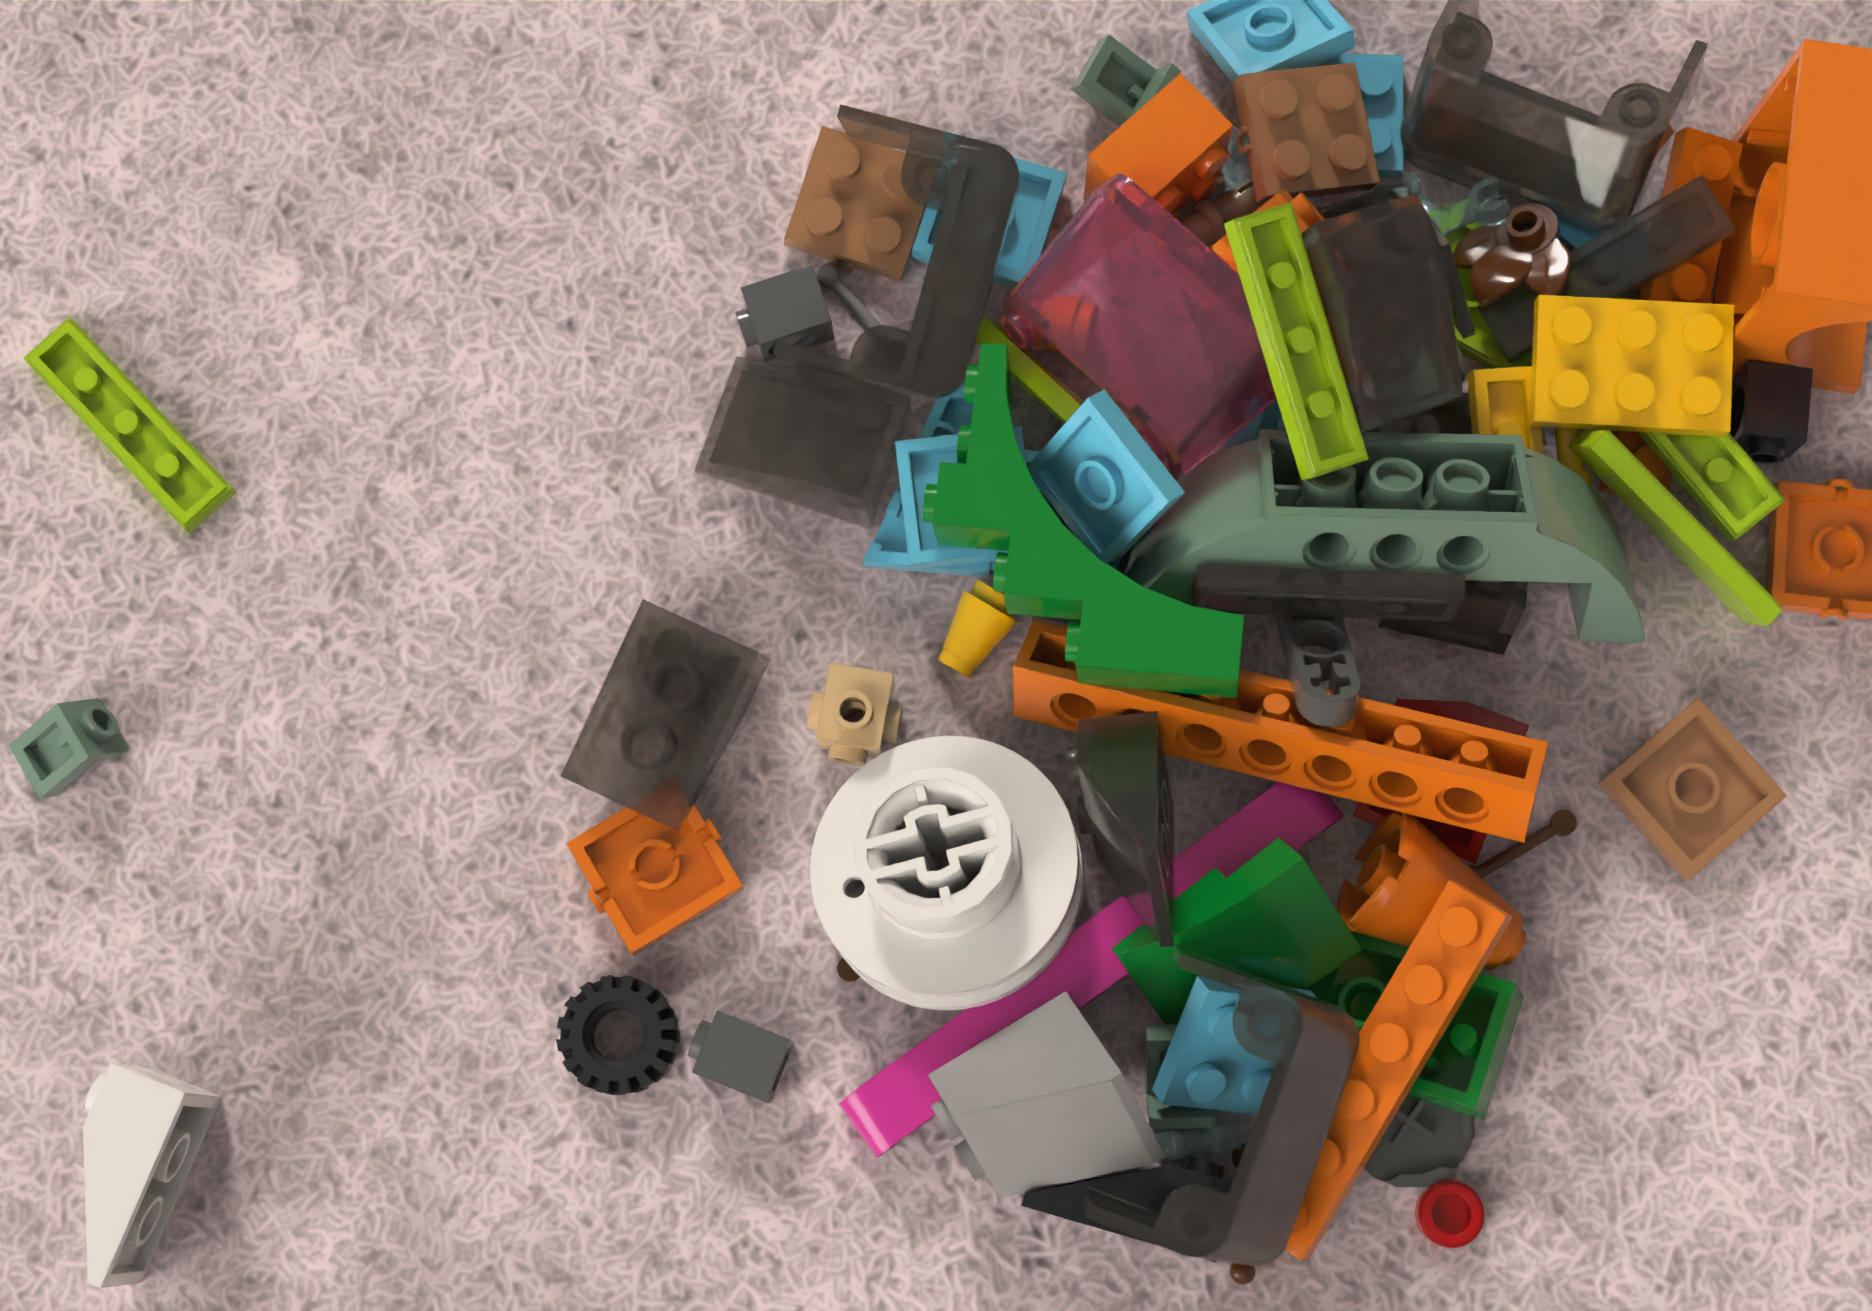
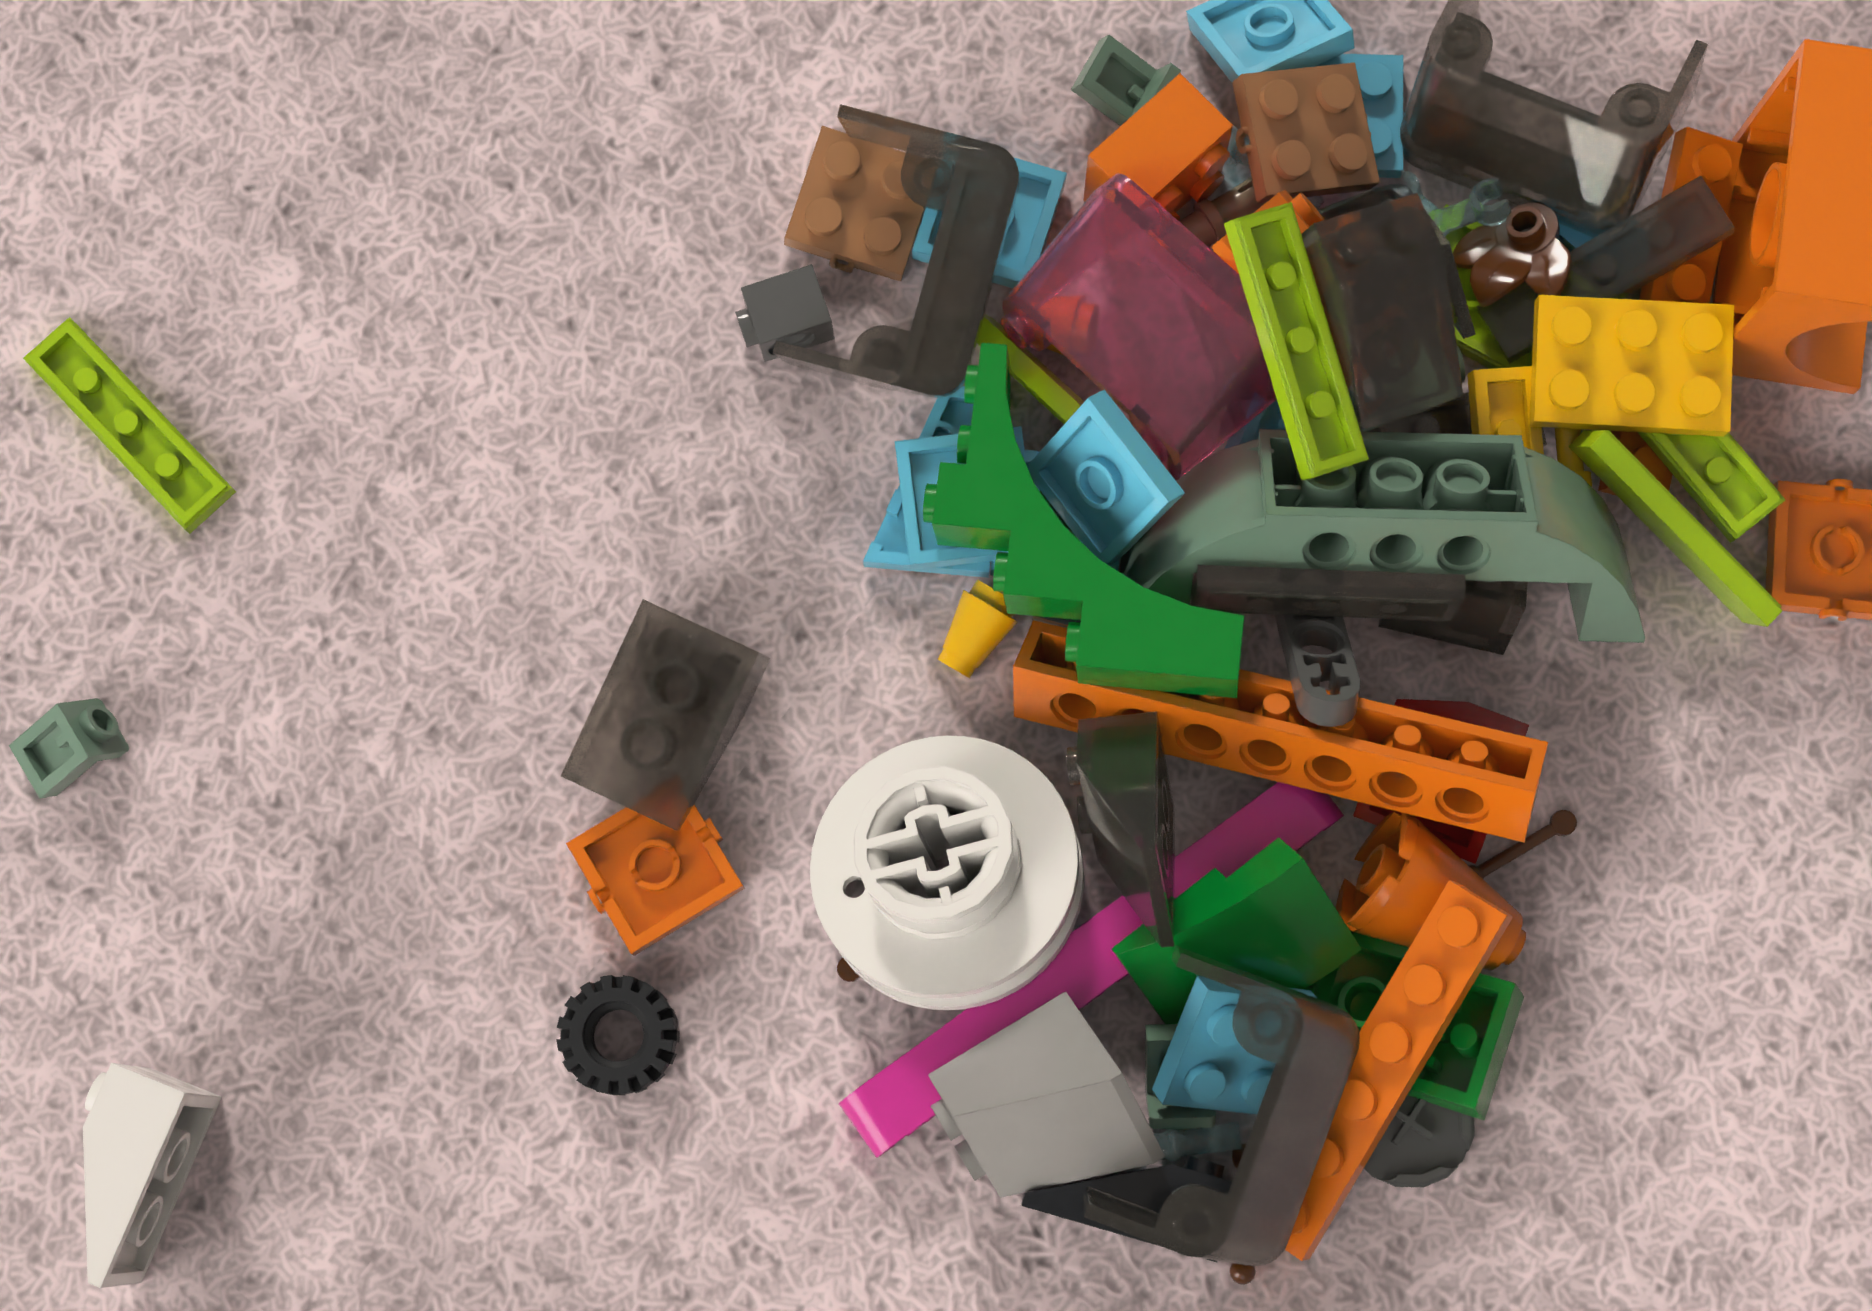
dark grey brick [688,1010,794,1104] -> none
clear smoke slope [695,356,912,530] -> none
tan brick [807,663,903,766] -> none
light grey hinge [817,263,910,364] -> none
red tile [1415,1180,1485,1248] -> none
medium nougat plate [1597,698,1787,881] -> none
black brick [1729,360,1813,464] -> none

